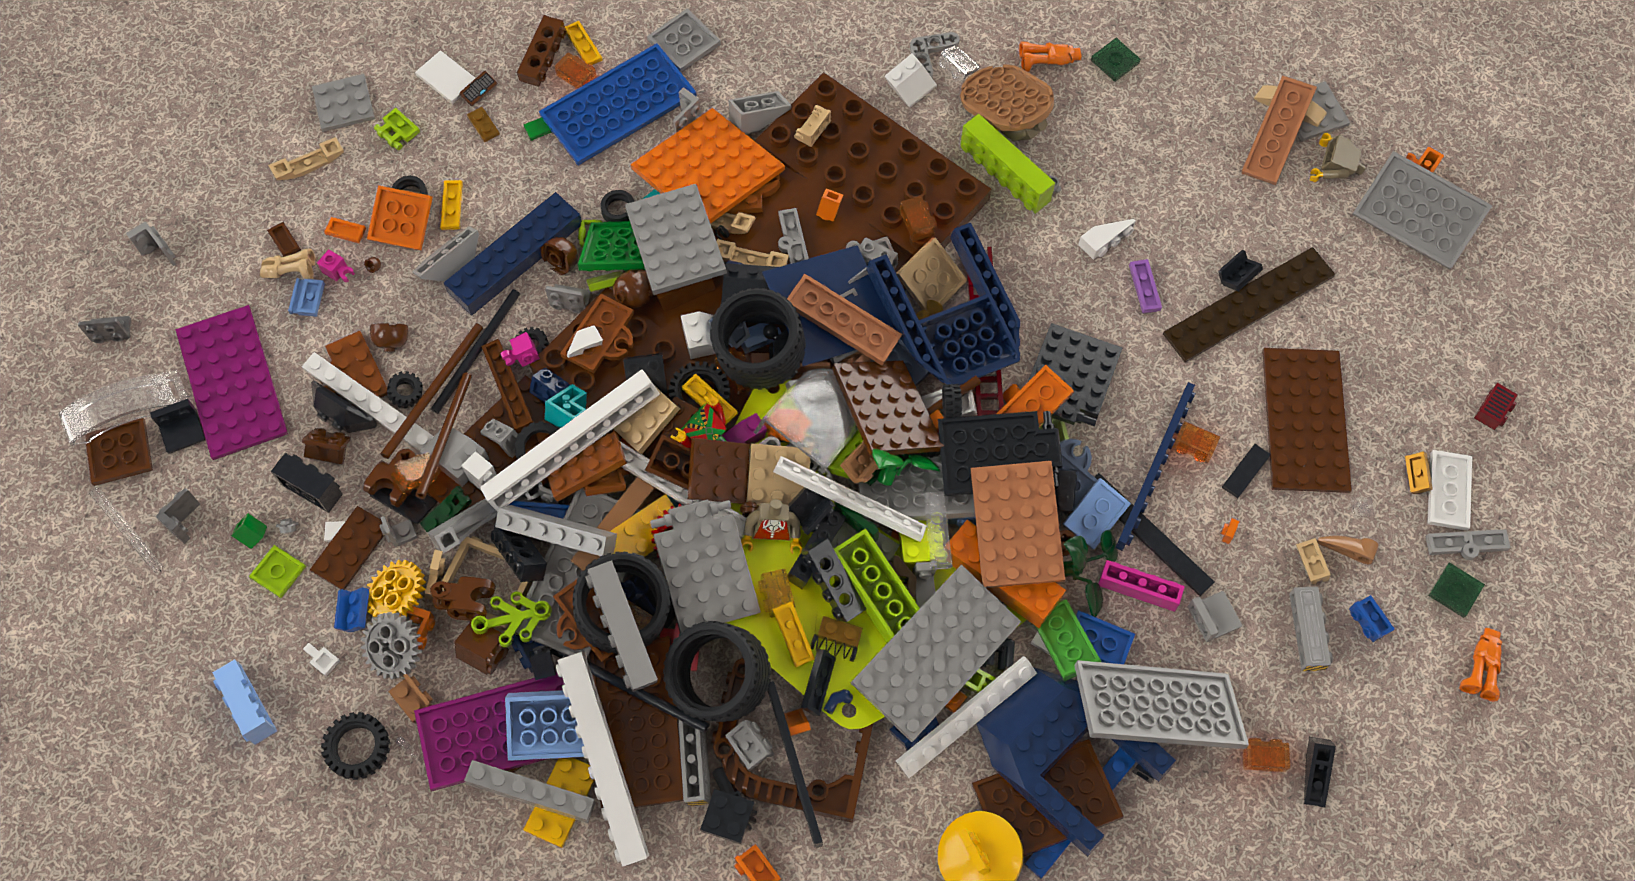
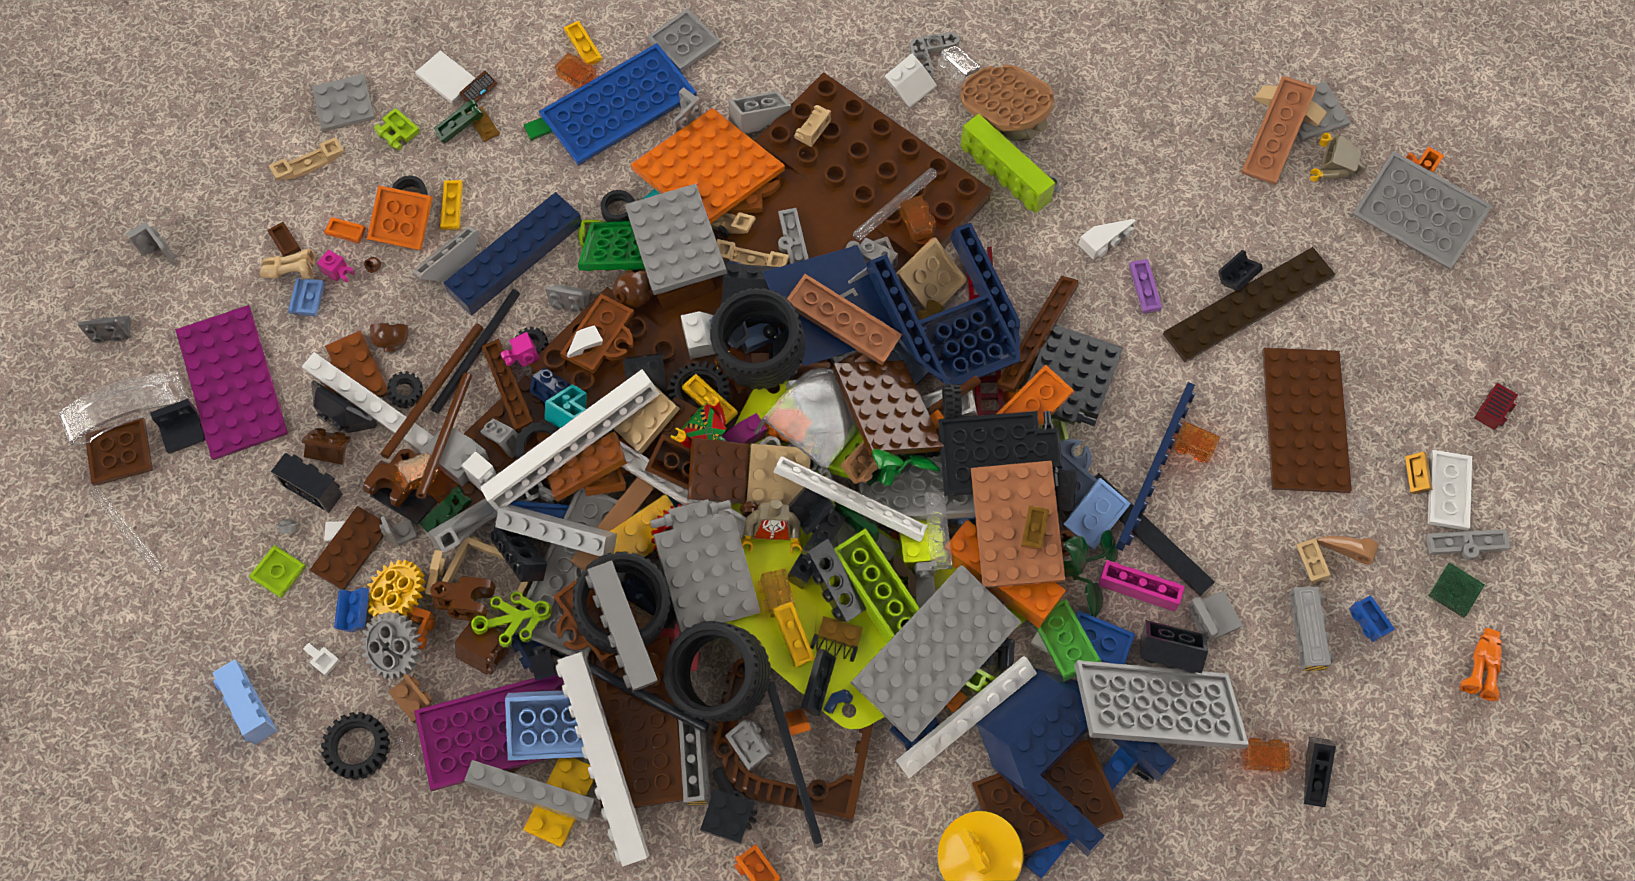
flat silver bracket [155,488,200,544] -> none
green panel [231,513,267,549] -> none
reddish brown brick [517,15,567,87] -> none
reddish brown cylinder [541,237,578,275] -> none
lime tile [586,270,623,292] -> none
orange brick [816,189,843,221] -> none
orange piece [1019,41,1081,72] -> none
clear green plate [1091,38,1141,82] -> none
orange plate [1220,518,1239,544] -> none
black tile [1222,444,1271,499] -> none
none -> dark green plate [433,100,484,144]
none -> clear axle [853,168,937,241]
none -> reddish brown plate [996,276,1079,393]
none -> pearl gold plate [1021,505,1049,550]
none -> black brick [1140,620,1208,674]

